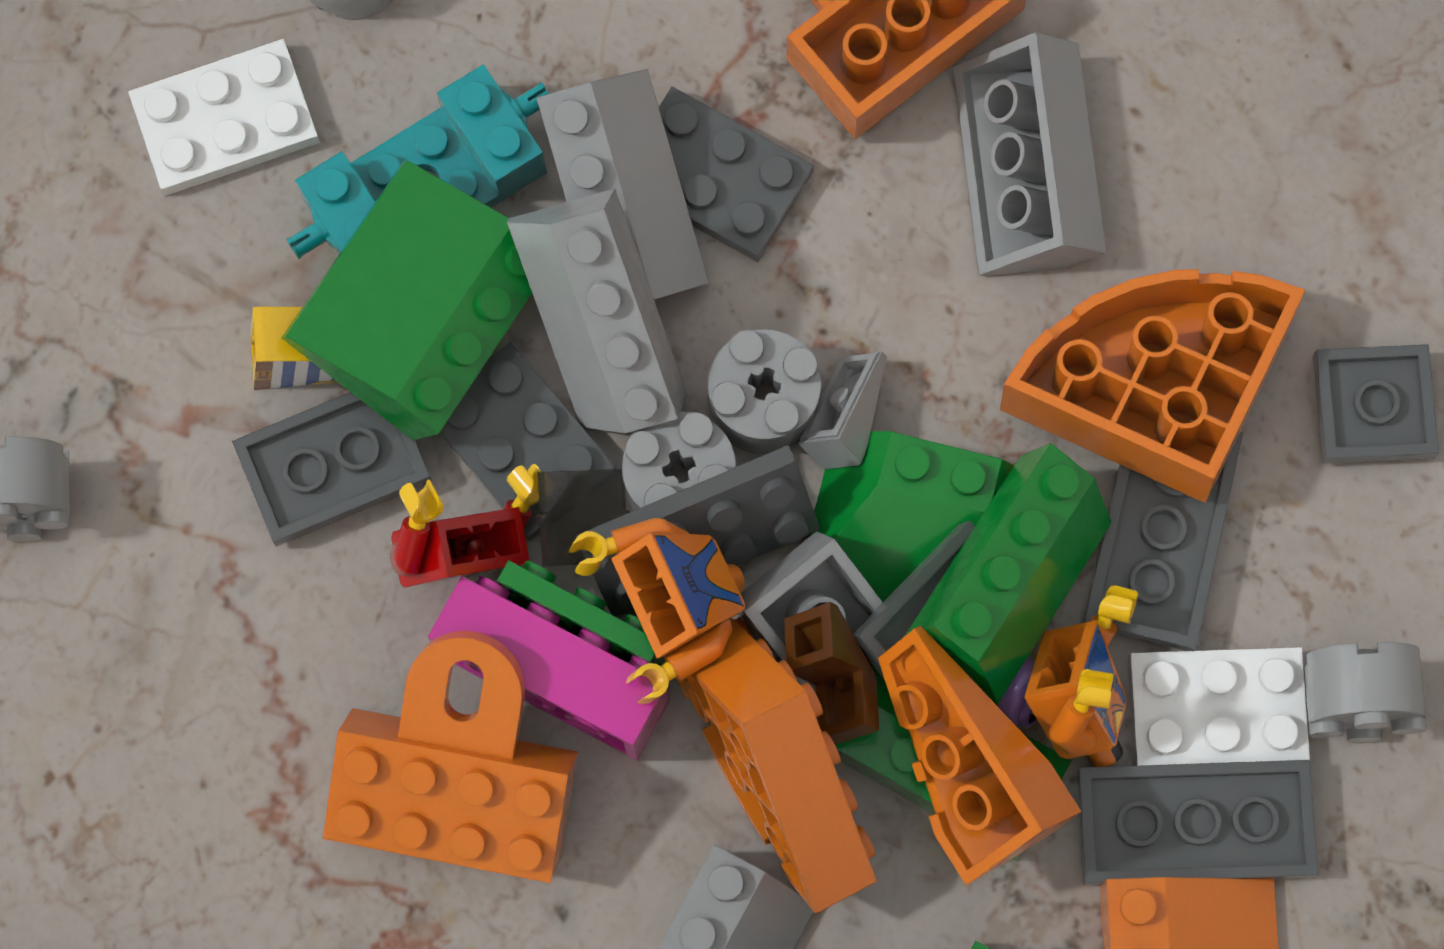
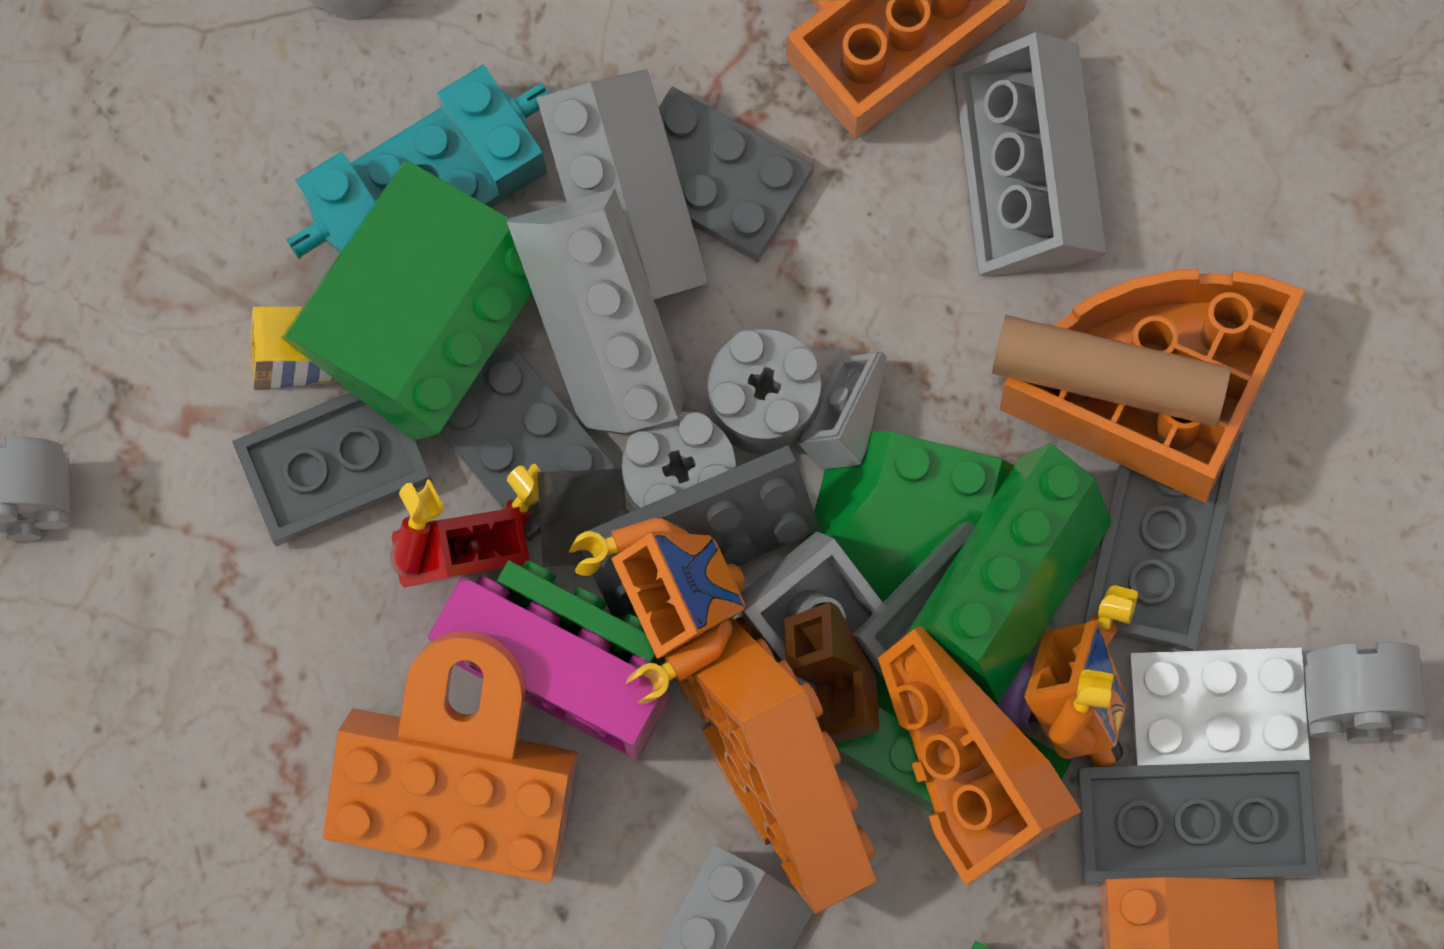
white plate [128,38,320,196] -> none
dark grey plate [1313,344,1439,464] -> none
none -> medium nougat brick [992,315,1231,427]

